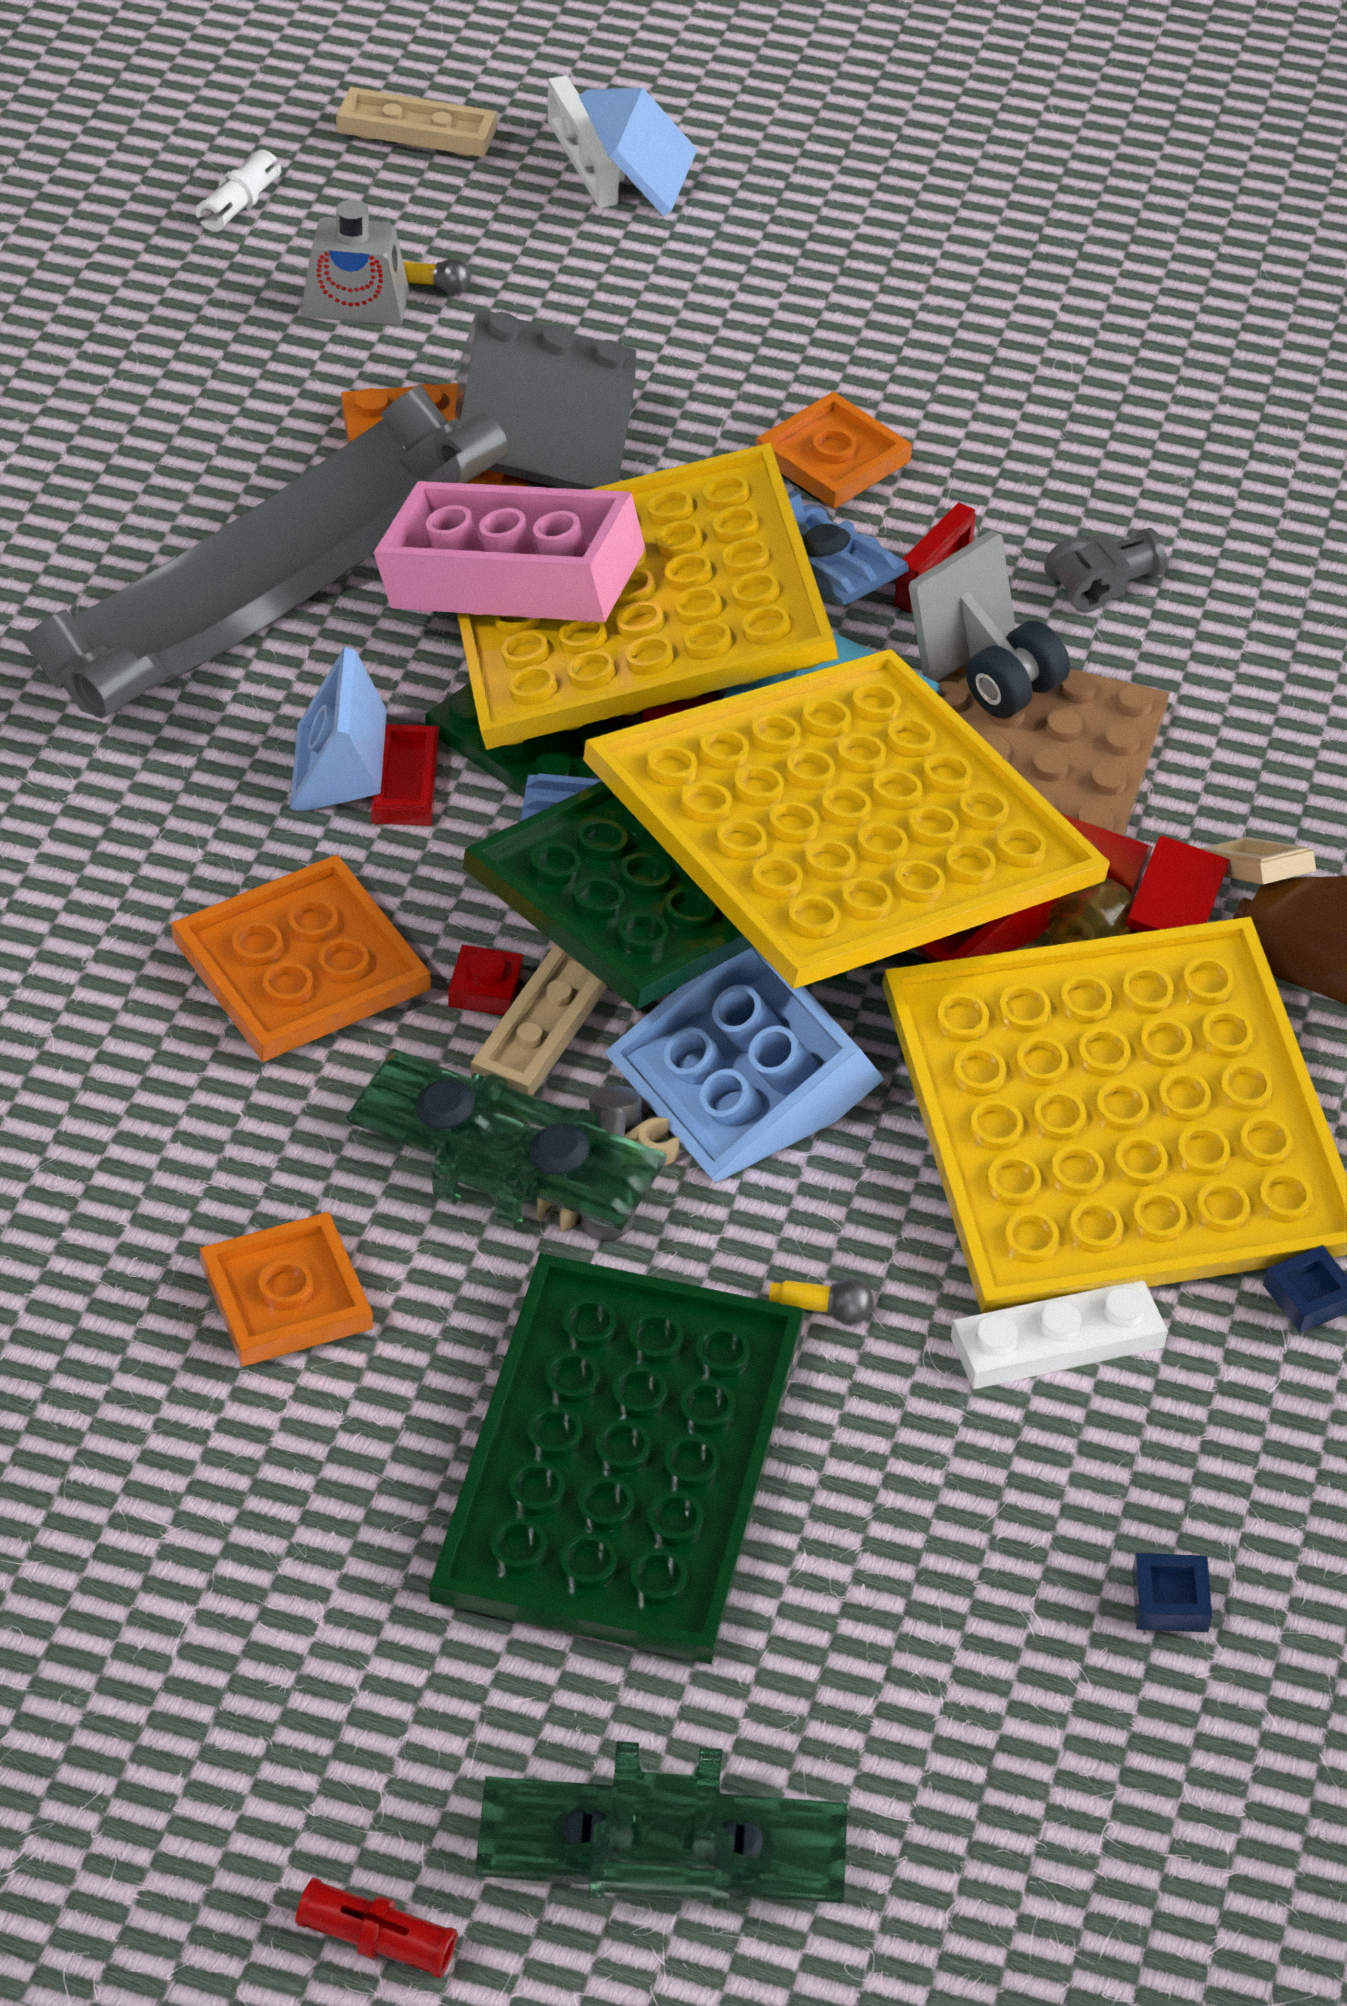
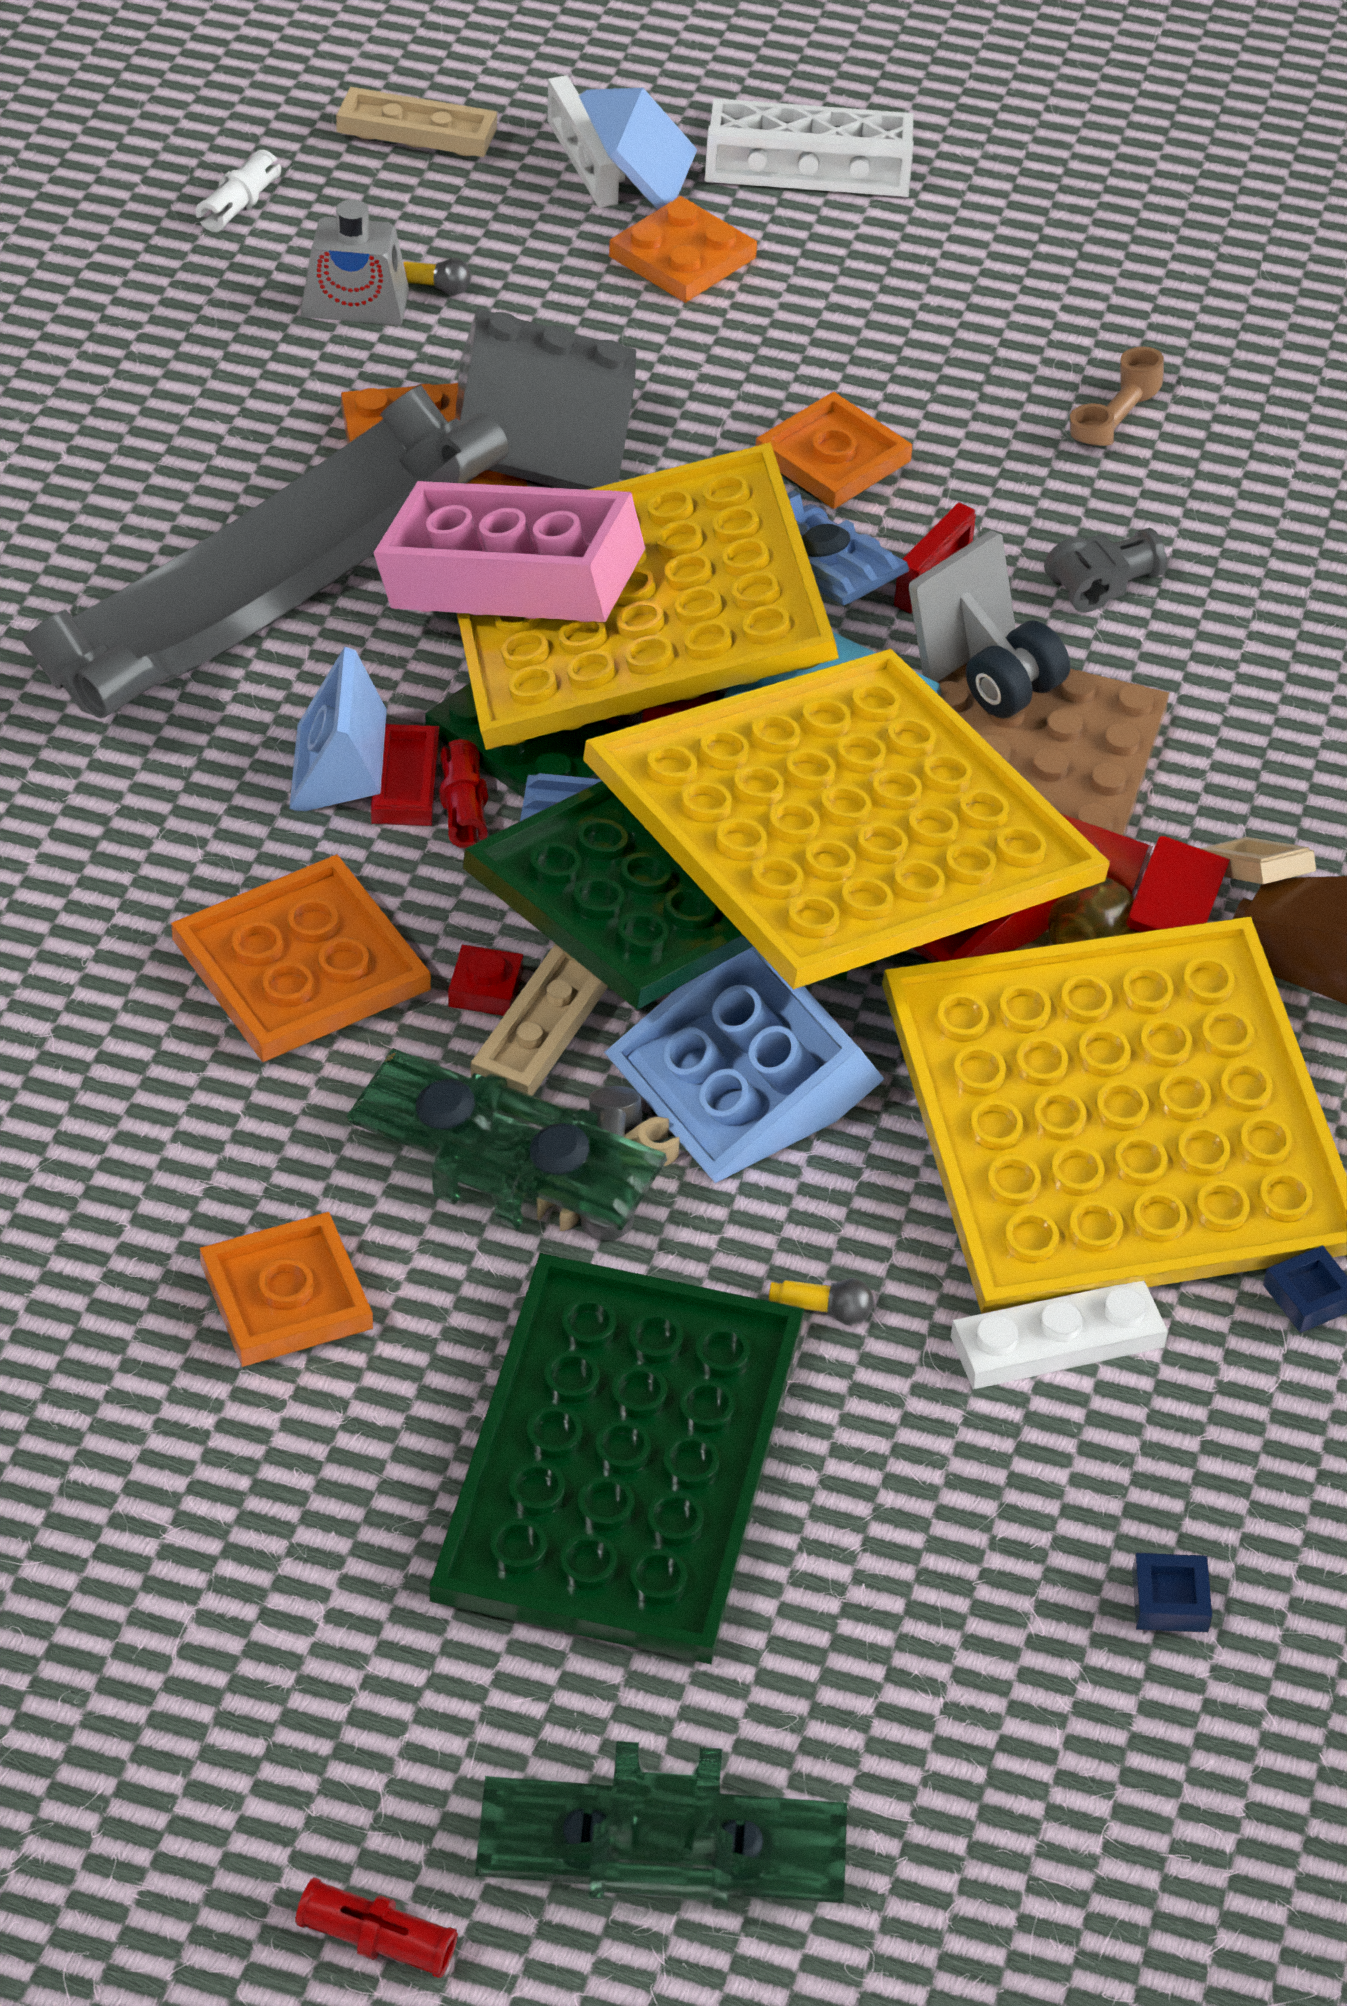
none -> red pin [439,739,488,849]
none -> orange plate [609,196,757,303]
none -> white fence [705,98,913,197]
none -> medium nougat bar [1070,347,1164,446]

